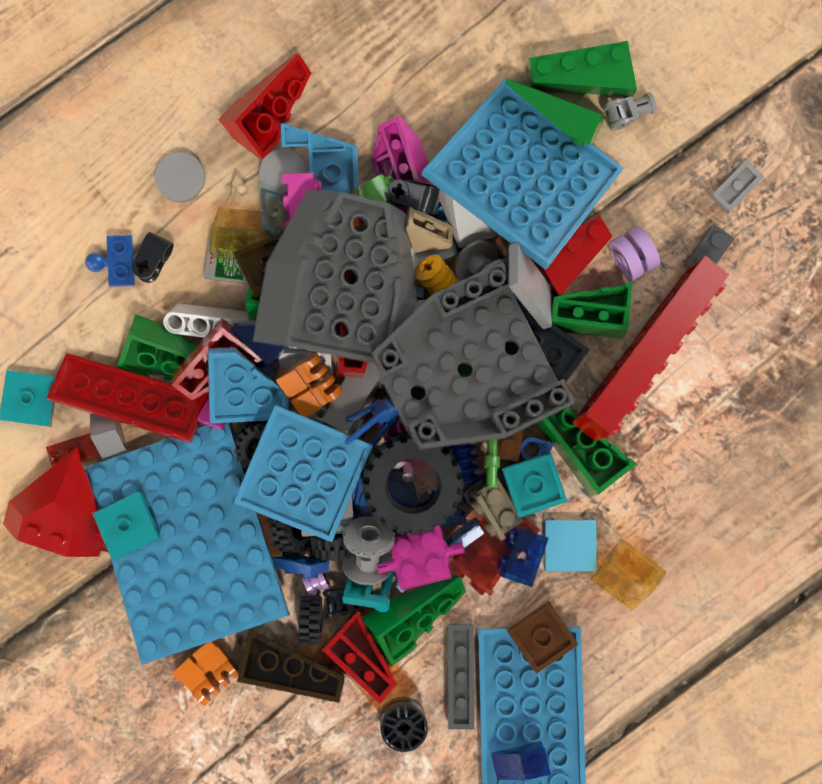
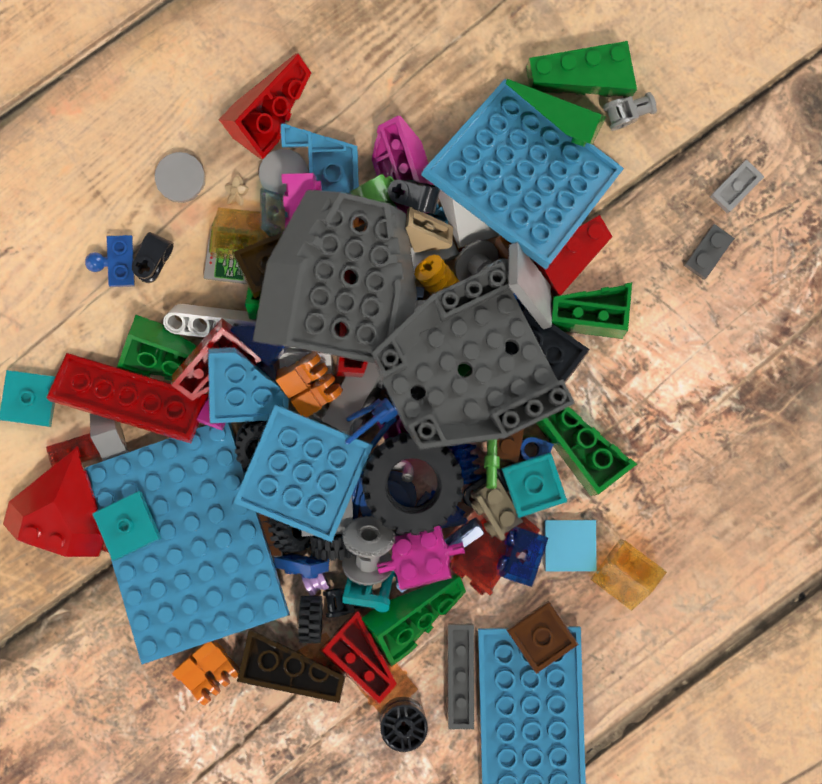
clear blue slope [491,741,551,780] -> none
red brick [572,256,729,441] -> none
lavender wheel [608,226,660,282] -> none

